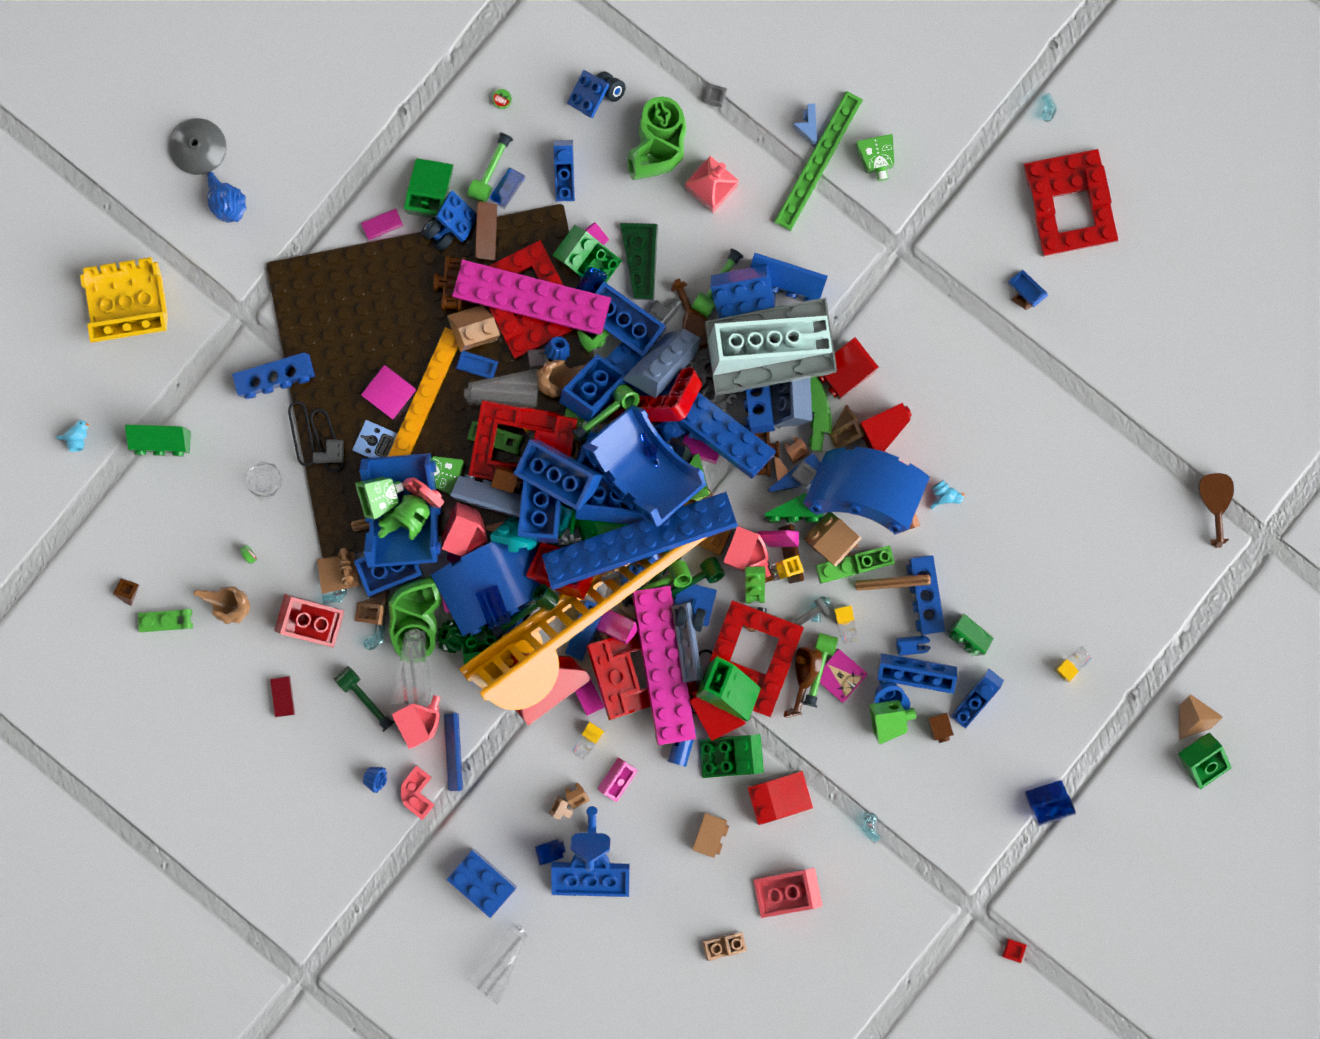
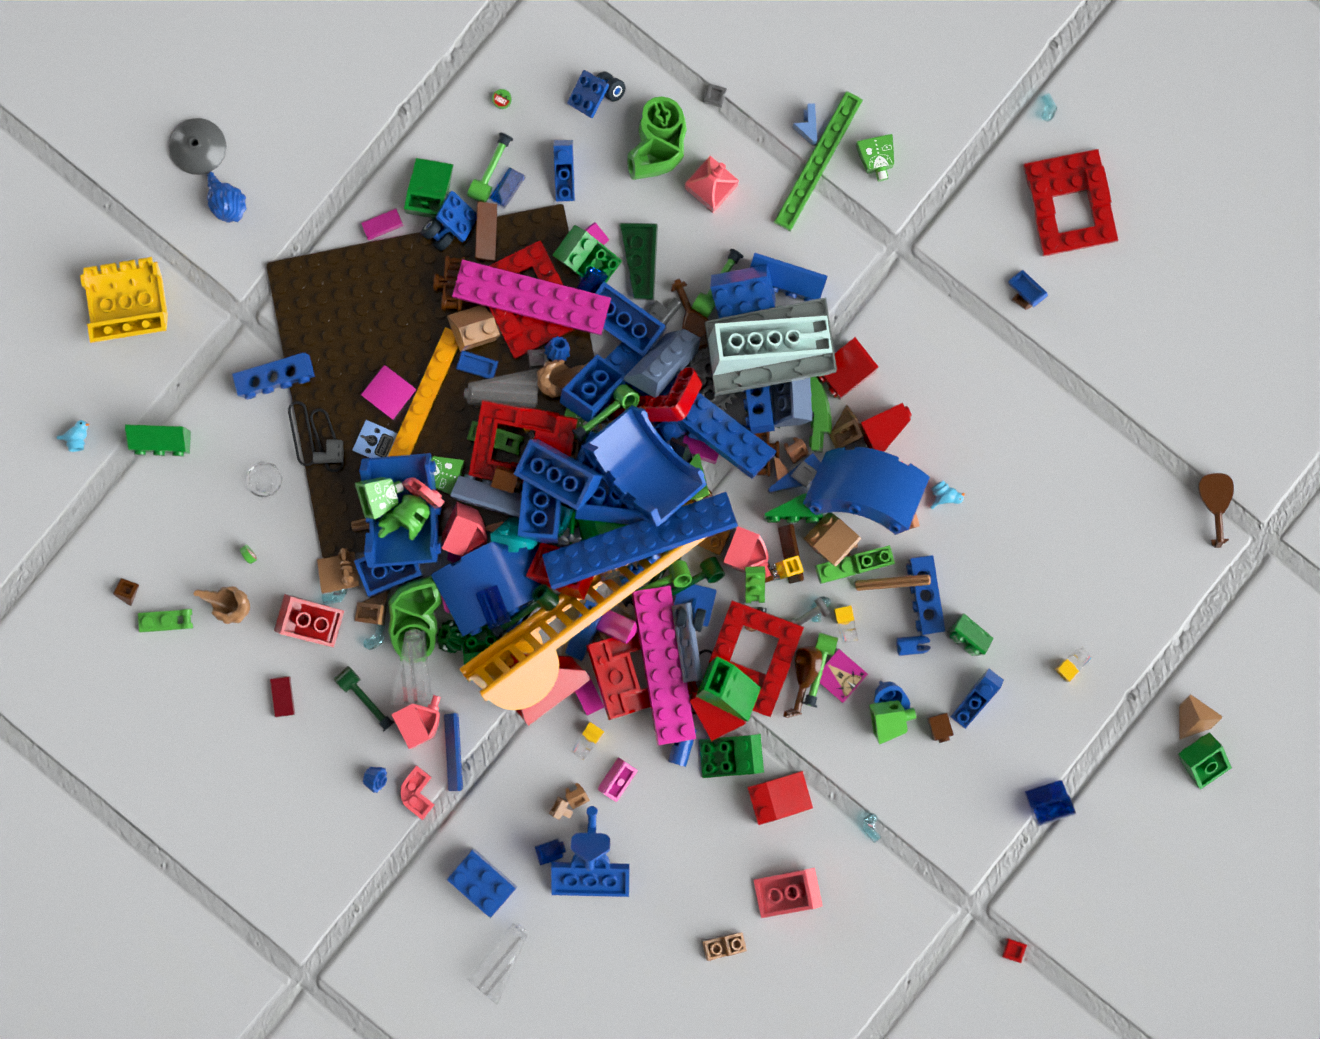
bright green plate [577,329,609,353] -> none
clear blue piece [641,432,659,468] -> none
medium nougat brick [692,813,729,858] -> none
dark pink slope [757,530,799,547] -> none
blue brick [877,653,958,694] -> none

